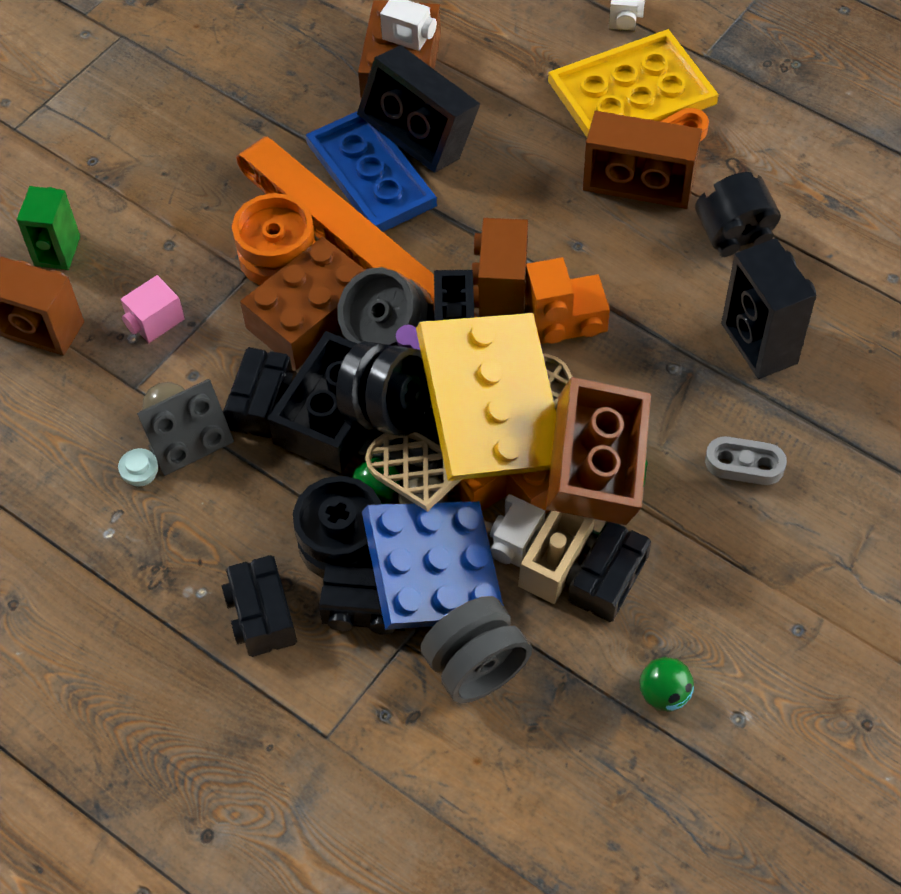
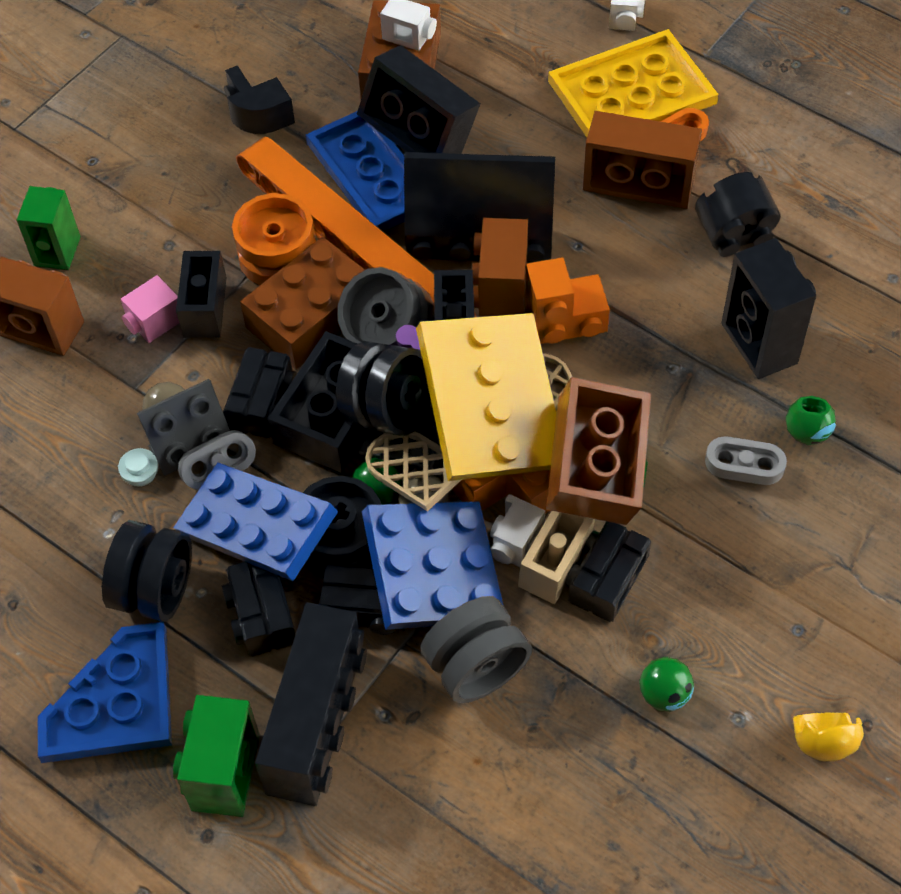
none -> blue plate [38,621,172,763]
none -> black wheel [101,520,192,622]
none -> plate [173,462,338,581]
none -> green brick [173,695,260,817]
none -> black brick [176,251,227,338]
none -> light grey plate [178,430,256,490]
none -> black brick [224,65,295,134]
none -> black brick [255,602,367,806]
none -> black slope [404,152,555,263]
none -> green piece [785,396,836,445]
none -> yellow hair [793,713,864,761]

